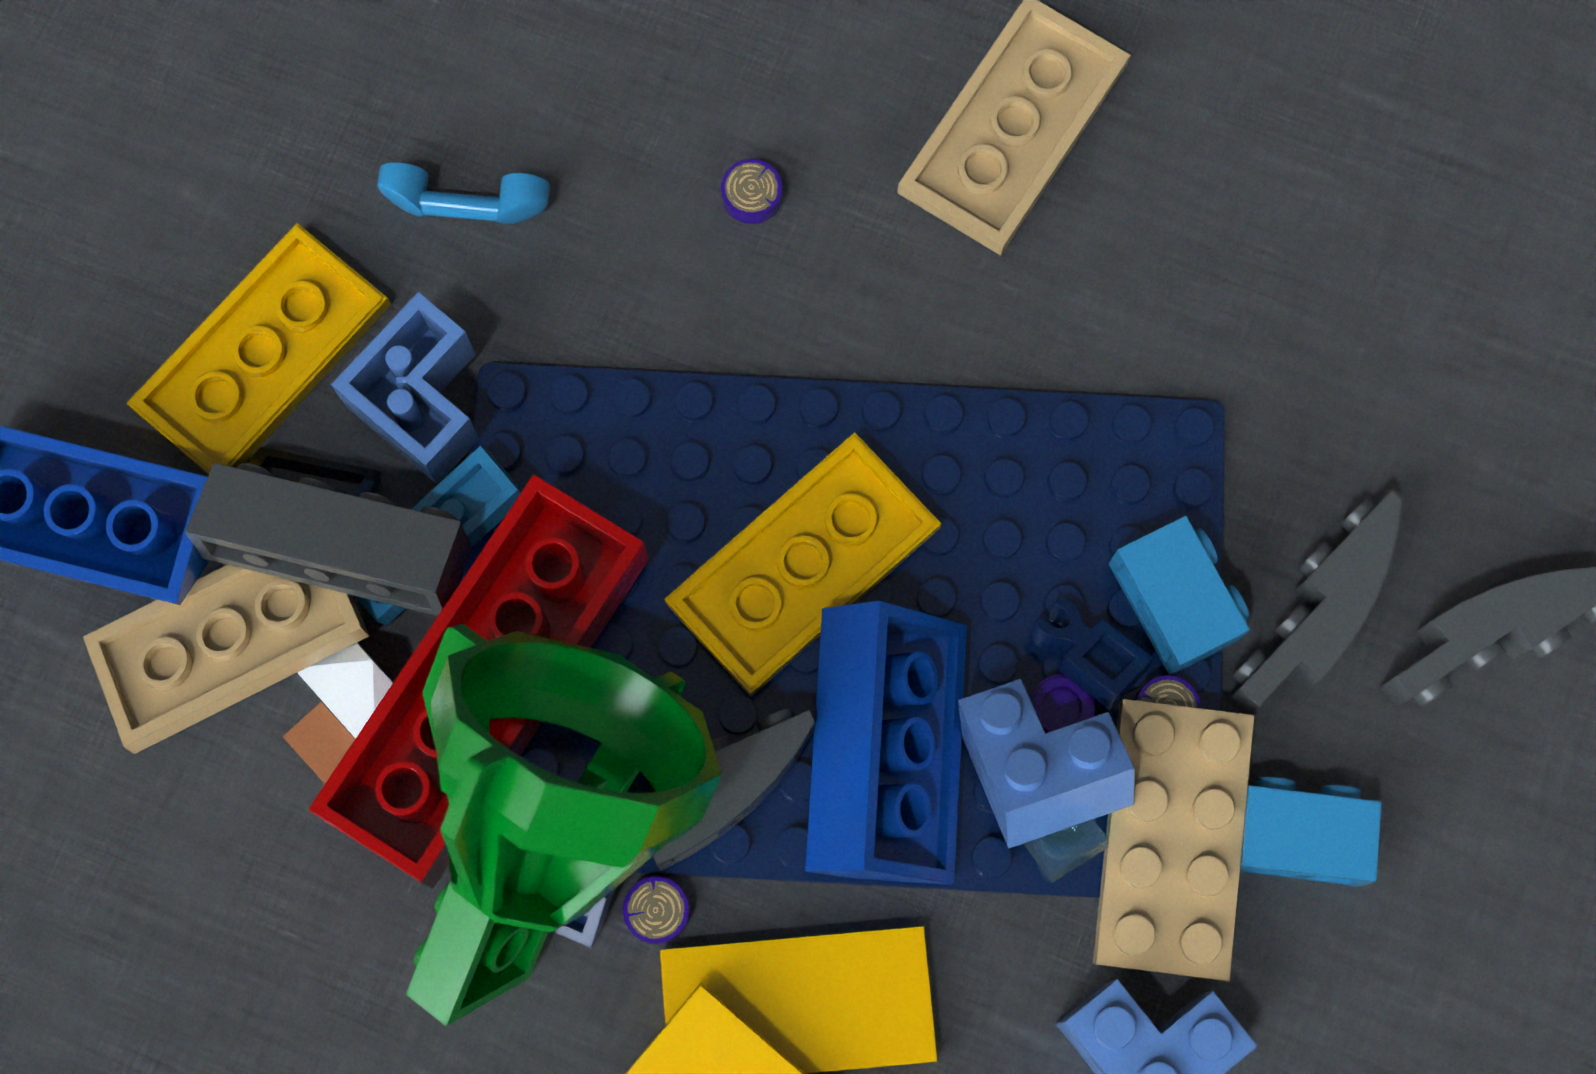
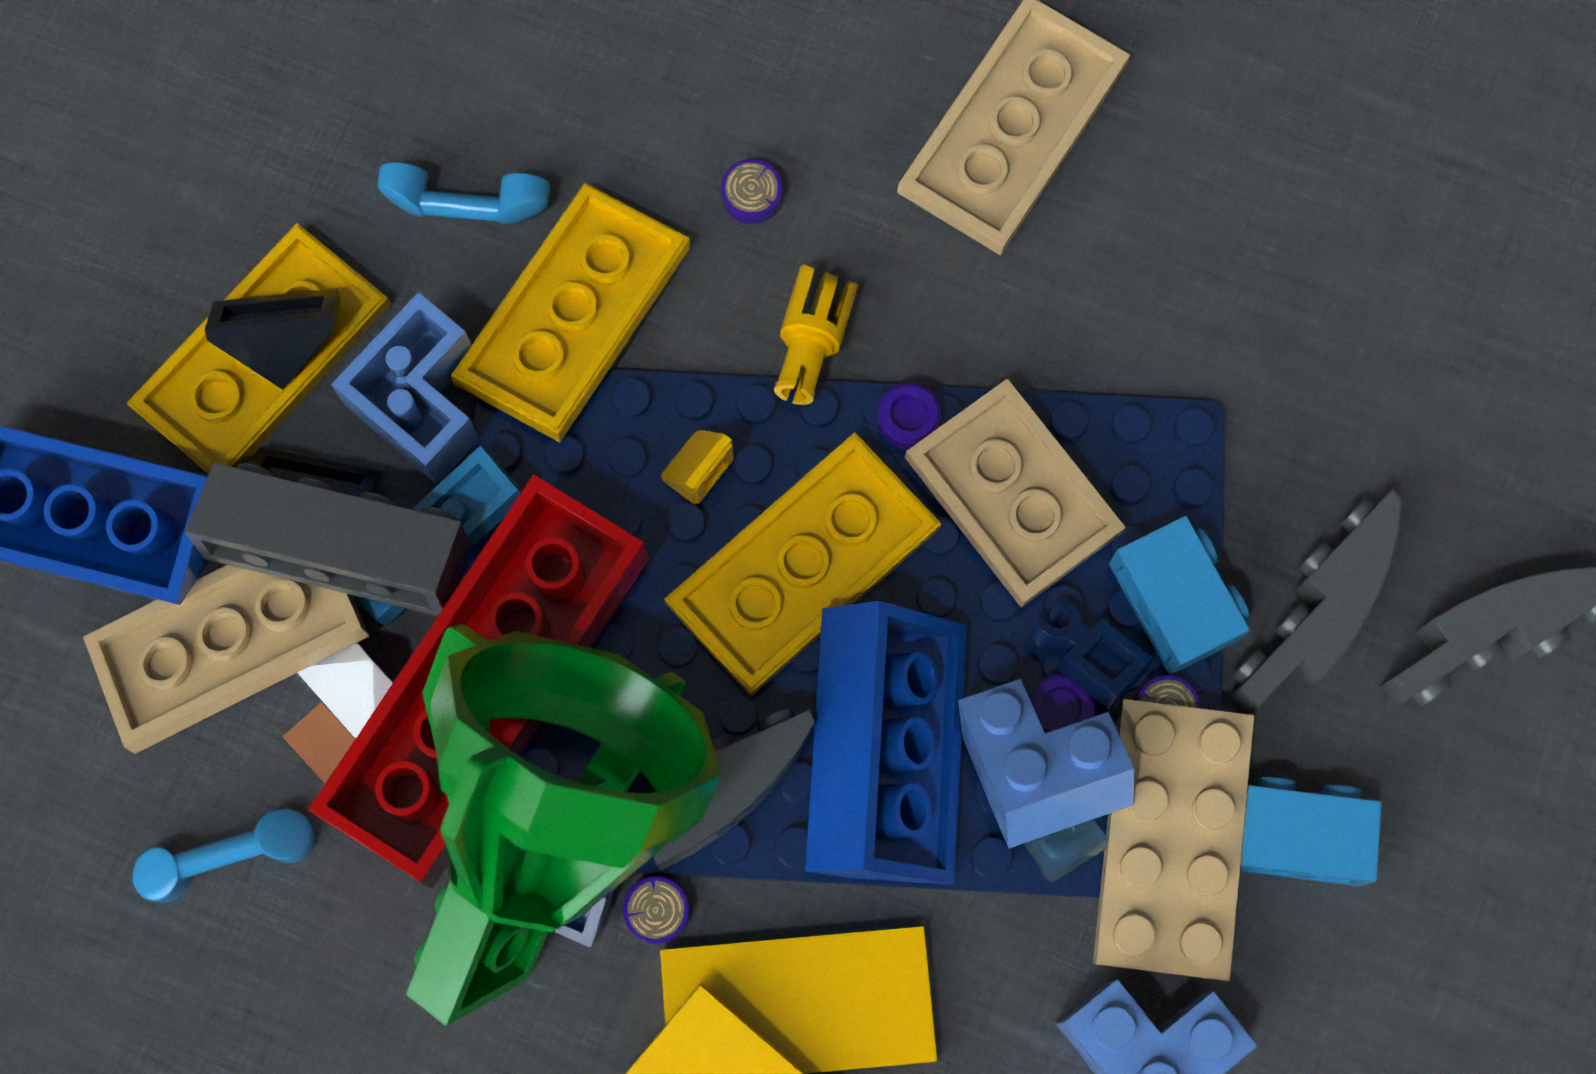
none -> dark azure bar [132,808,316,903]
none -> black slope [205,289,340,390]
none -> yellow tile [451,183,690,443]
none -> yellow slope [661,430,734,505]
none -> yellow arm [774,264,858,405]
none -> dark purple tile [877,383,941,450]
none -> tan plate [905,378,1126,608]

